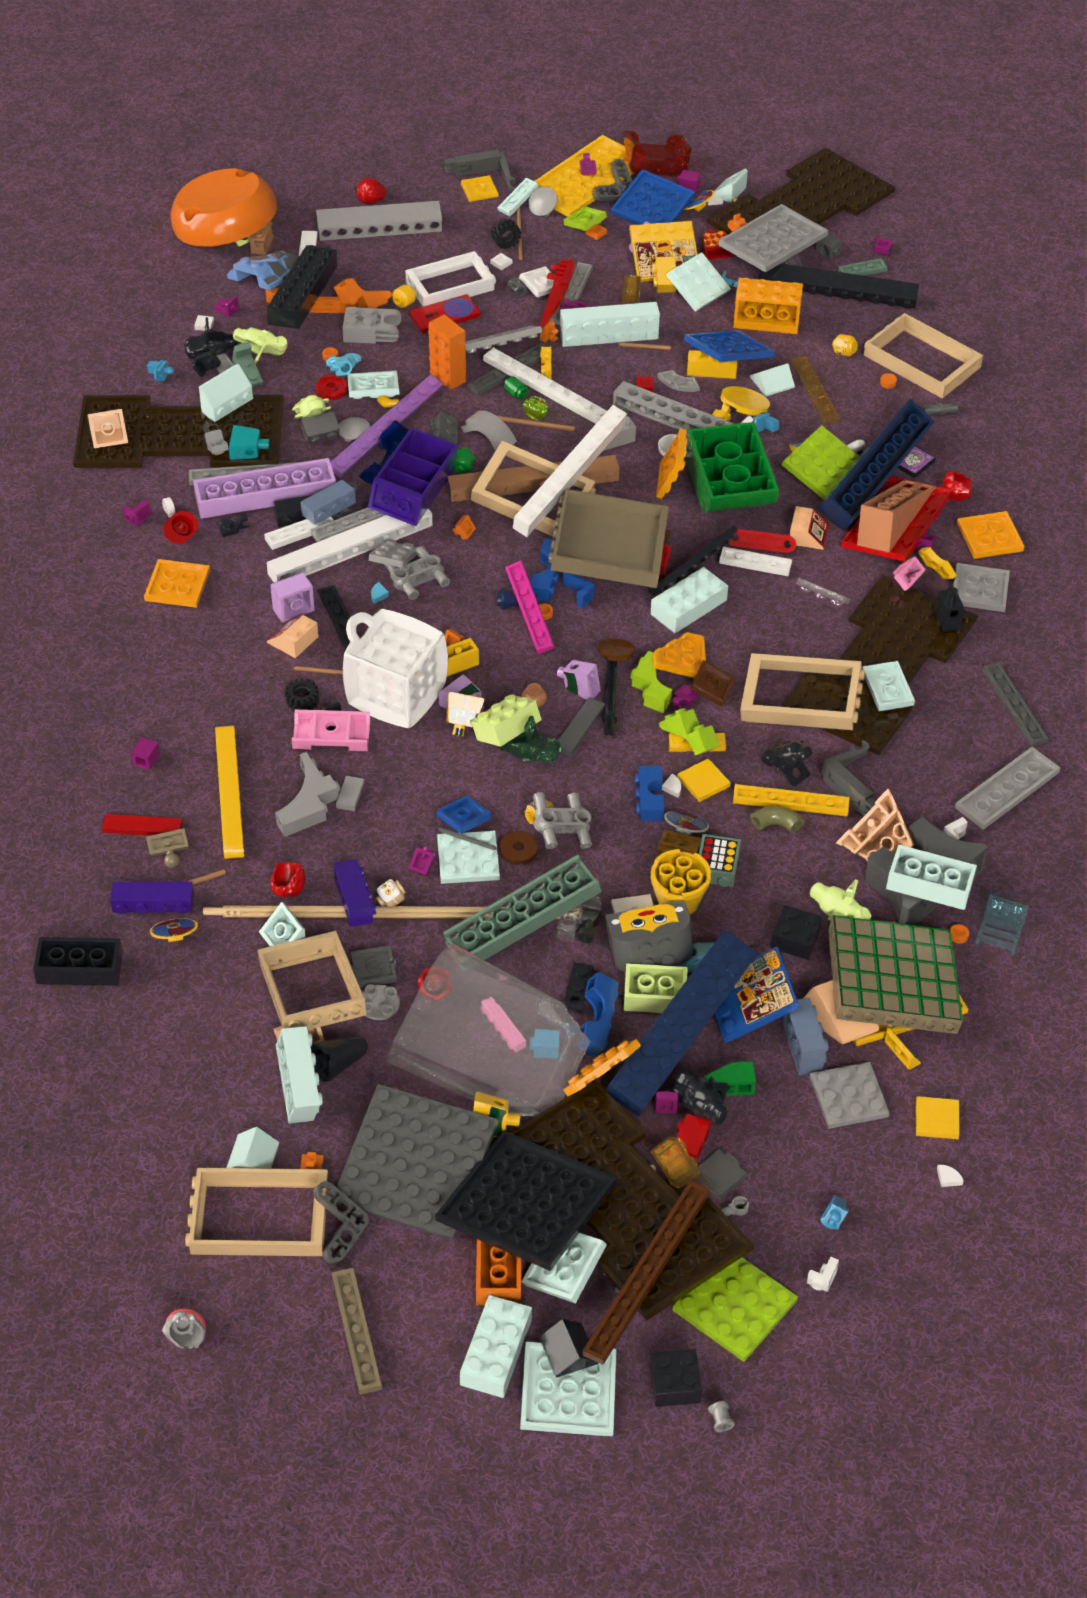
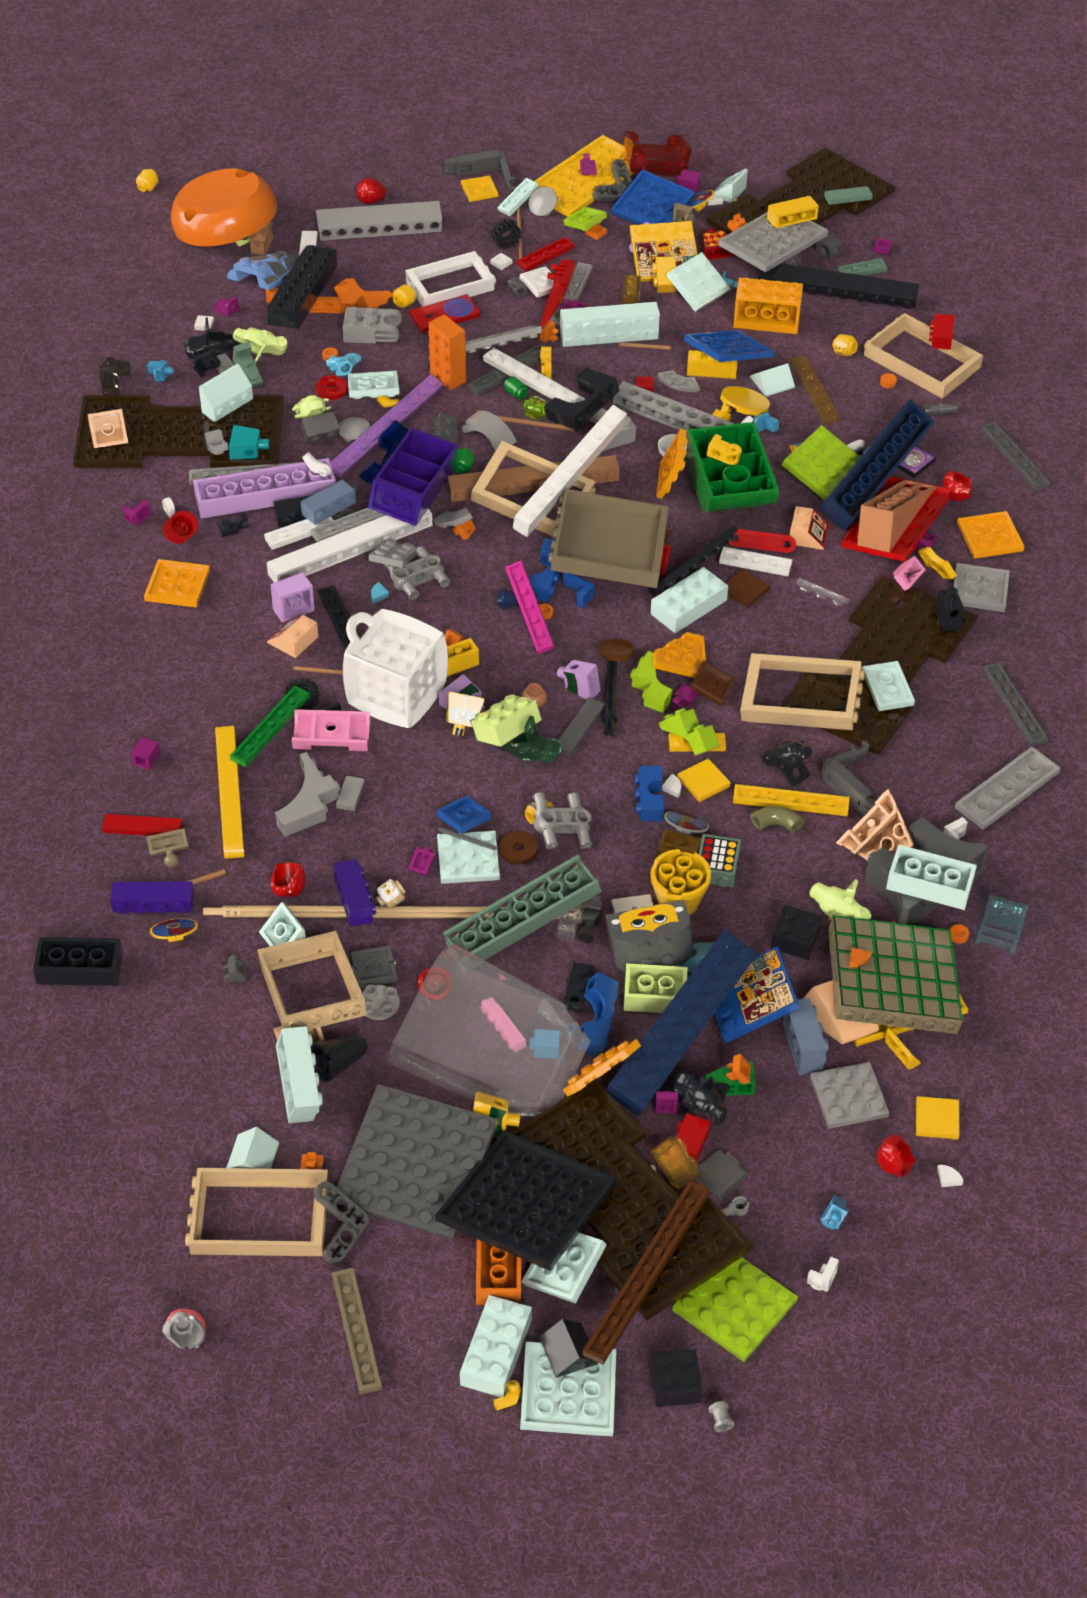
none -> clear smoke tile [99,357,132,395]
none -> yellow head [136,169,159,192]
none -> dark grey tile [223,955,247,983]
none -> green tile [230,685,310,768]
none -> white arm [302,452,331,477]
none -> light grey tile [432,507,473,528]
none -> yellow arm [493,1380,521,1411]
none -> red tile [516,237,575,272]
none -> black arch [544,367,620,431]
none -> dark tan bracket [673,203,695,231]
none -> yellow leg [707,434,741,465]
none -> reddish brown tile [726,569,770,608]
none -> orange tile [726,1054,751,1084]
none -> yellow brick [767,196,819,228]
none -> sand green tile [824,186,873,205]
none -> orange tile [849,947,872,967]
none -> red hair [876,1134,915,1178]
none -> red brick [929,314,955,350]
none -> dark grey tile [980,421,1051,491]

